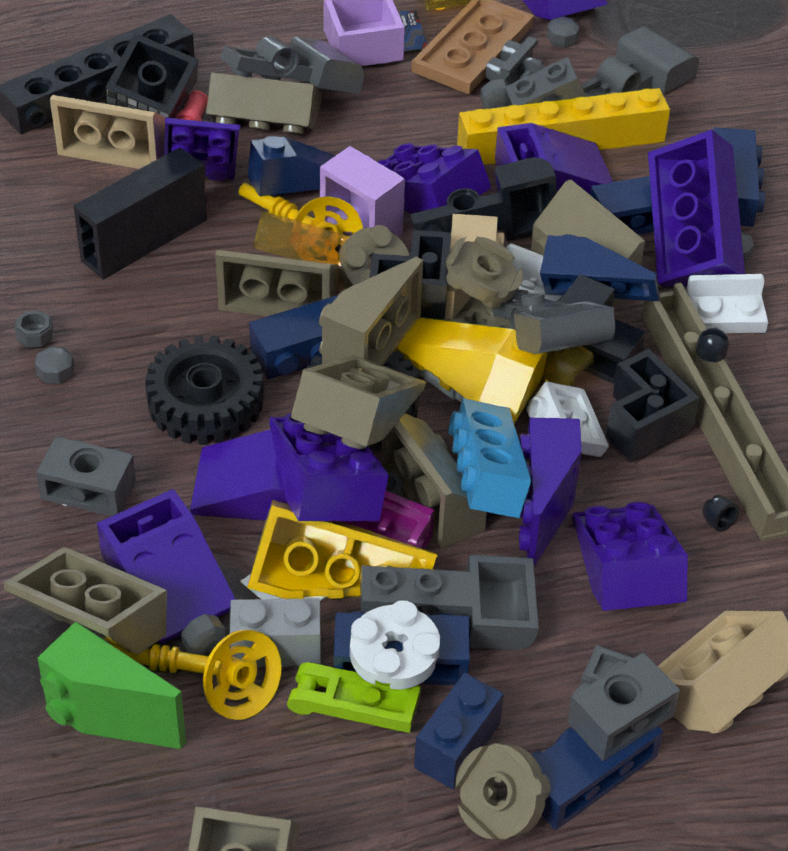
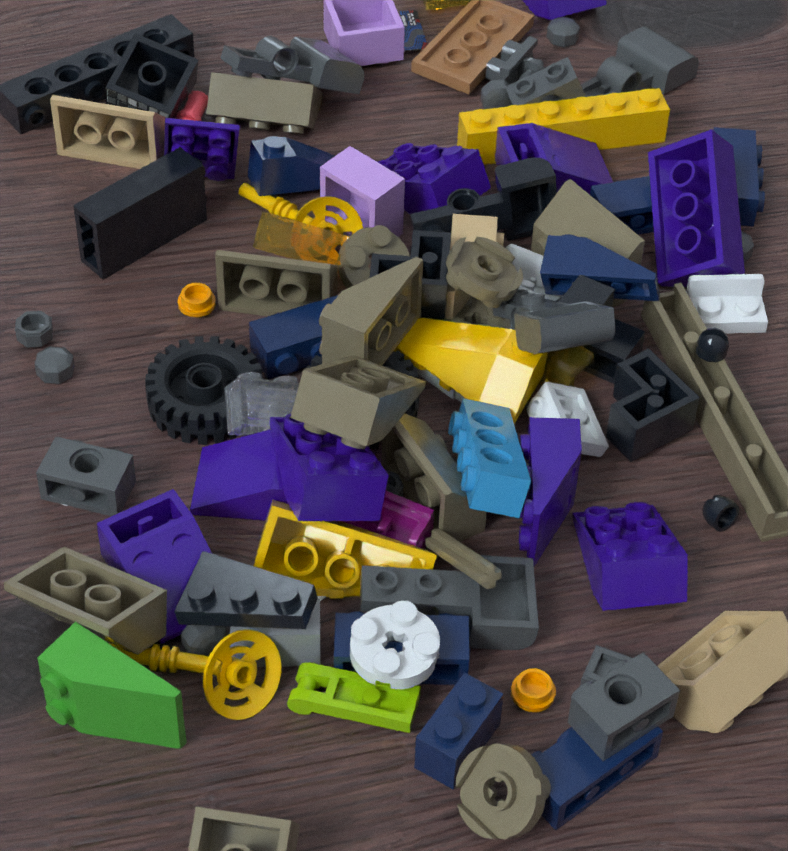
none -> black wing [174,551,318,629]
none -> light orange plate [178,283,216,317]
none -> clear brick [224,372,299,436]
none -> dark tan axle [425,528,502,589]
none -> light orange plate [511,668,556,712]

